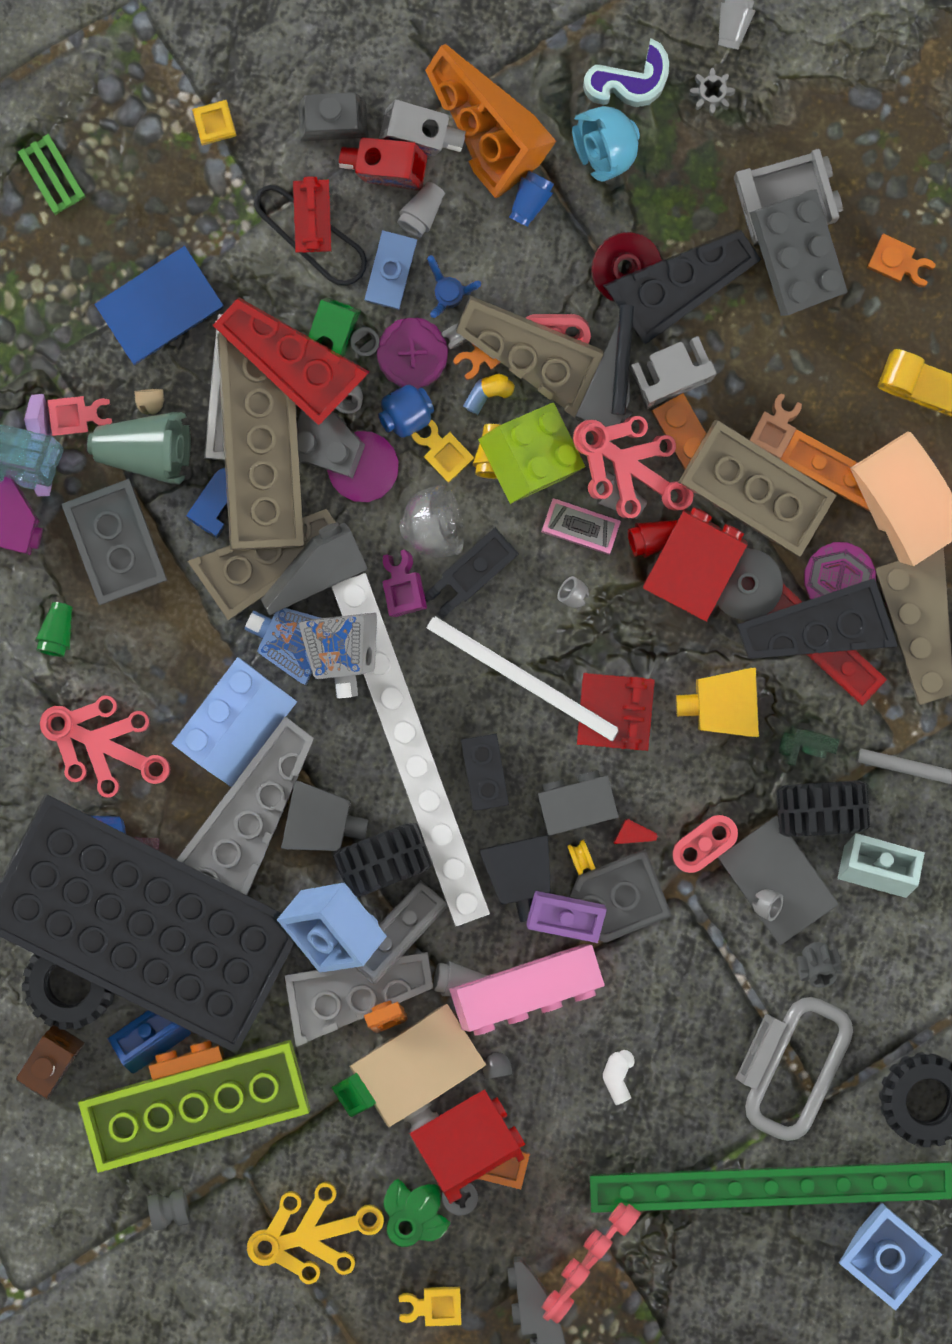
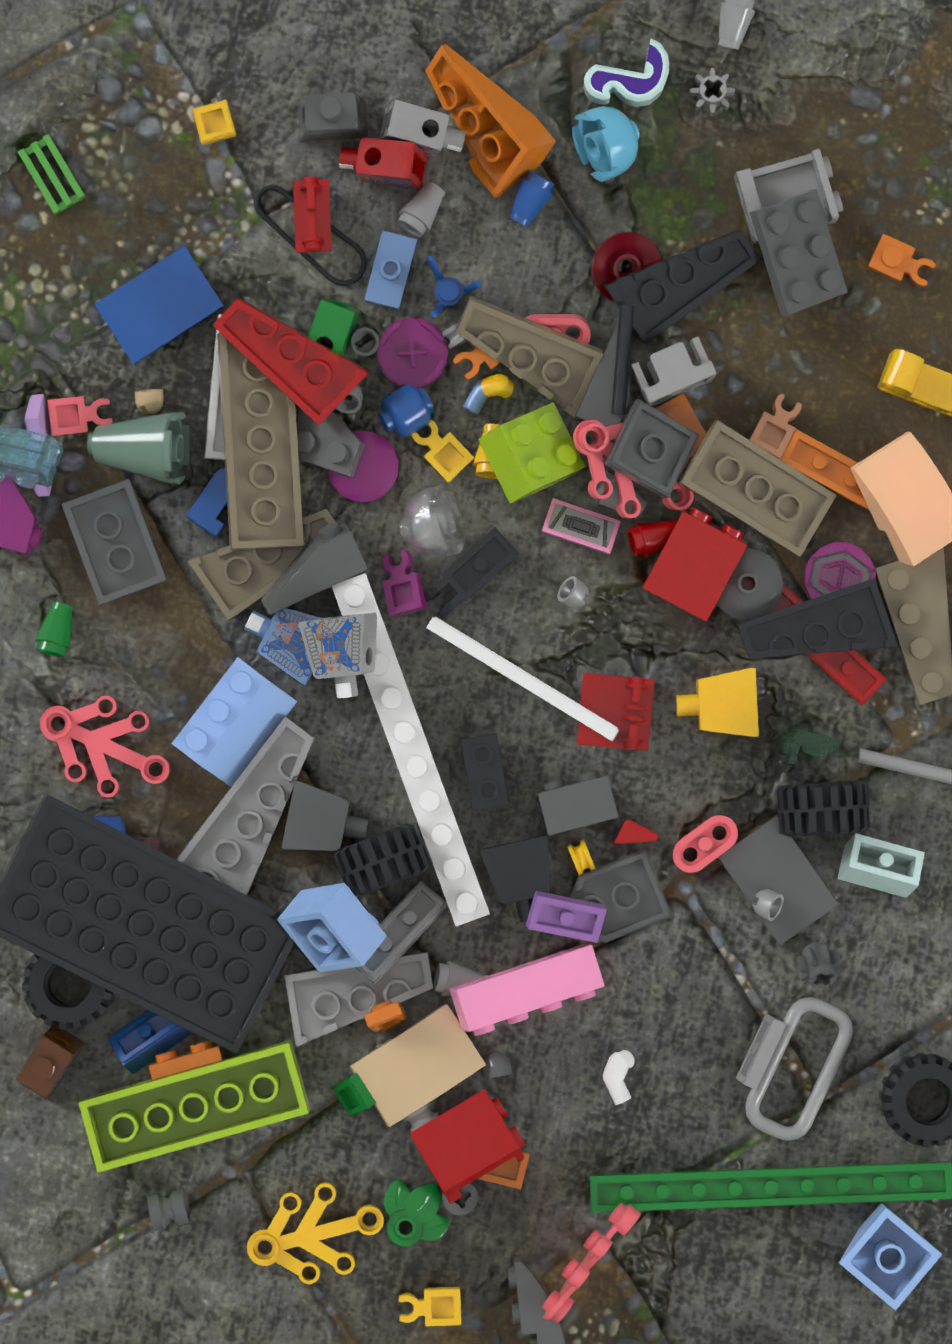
none -> dark grey tile [604,399,699,499]

